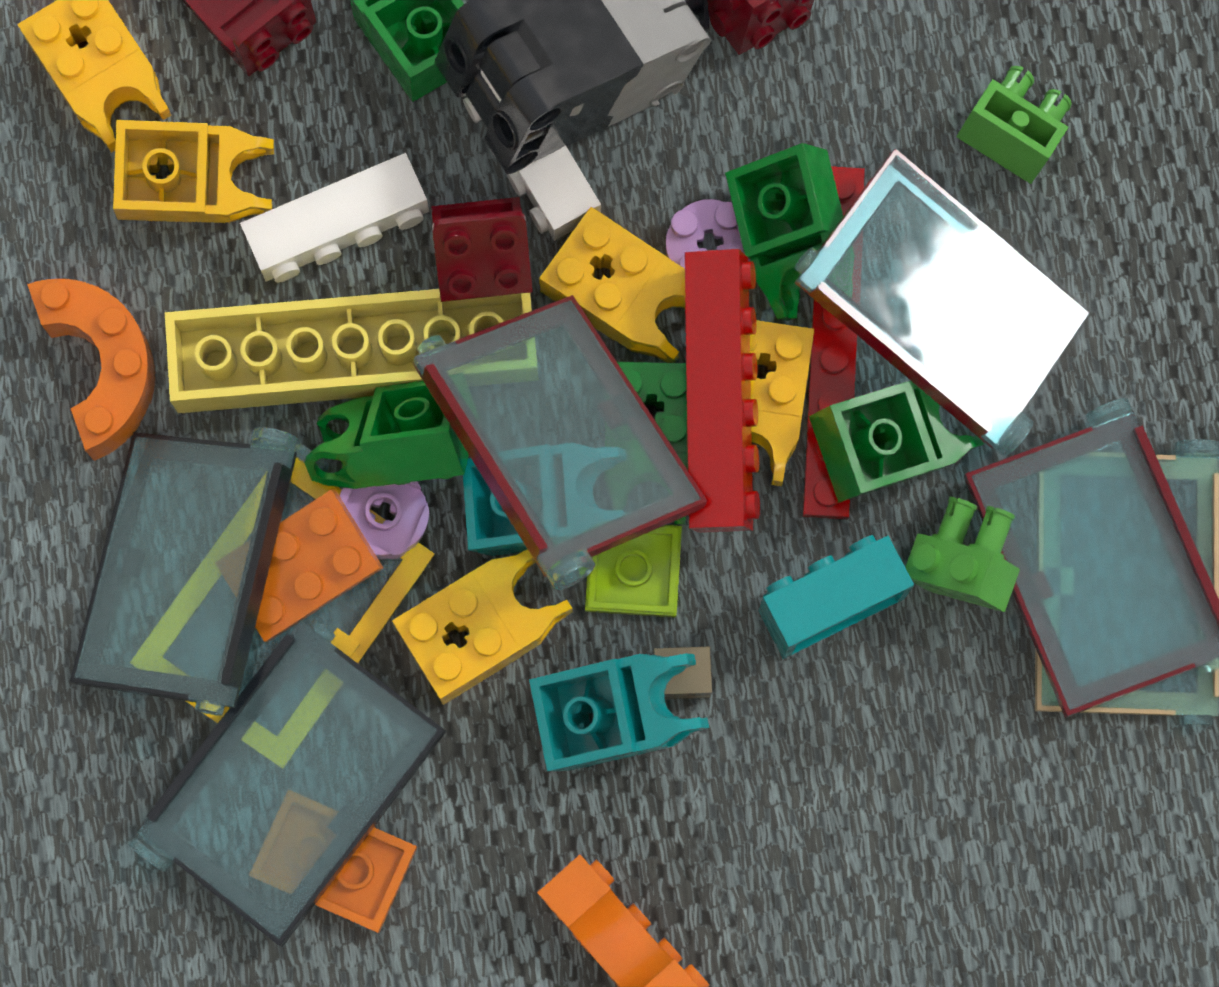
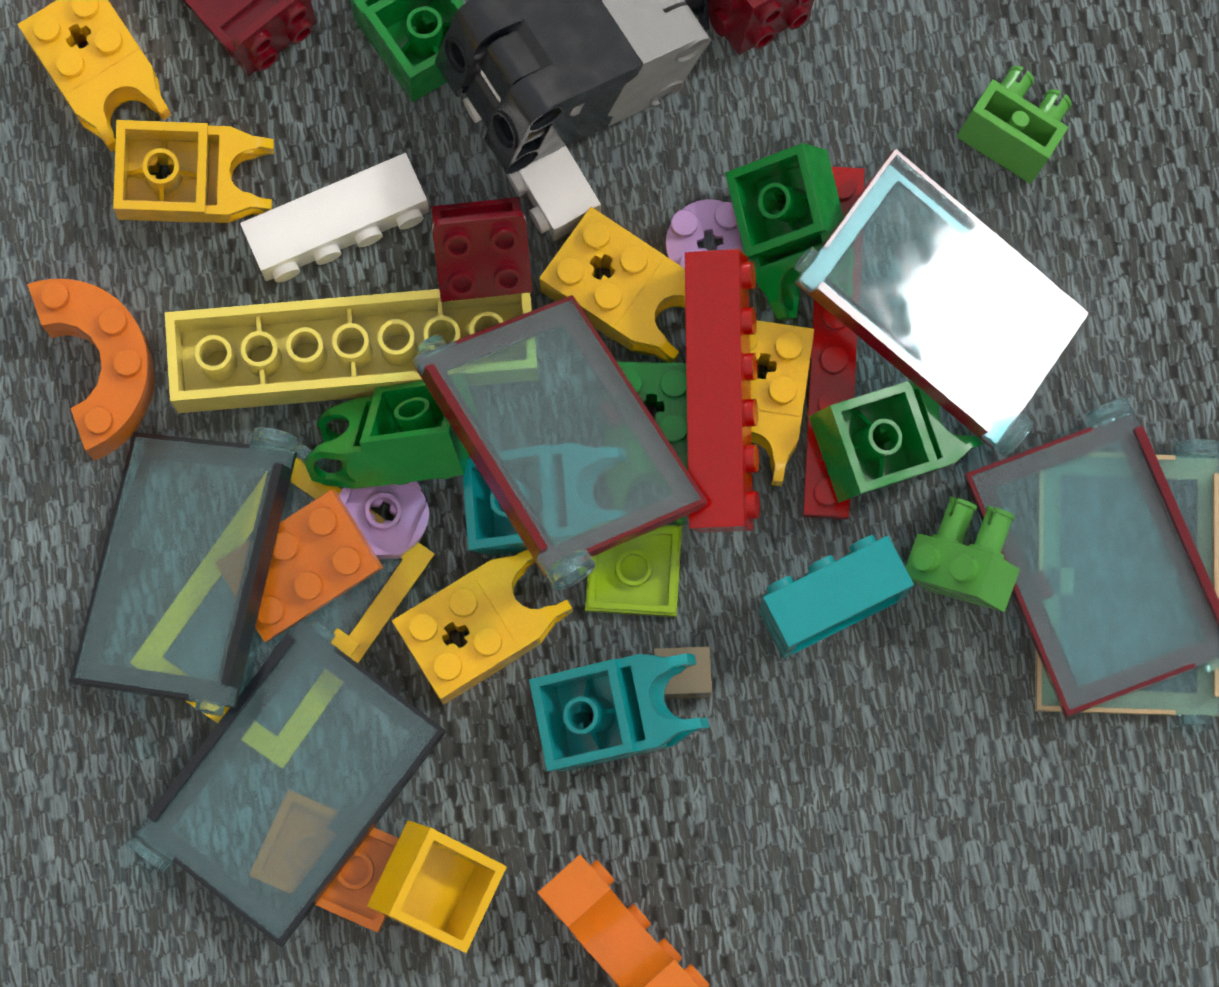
none -> yellow piece [367,820,507,953]

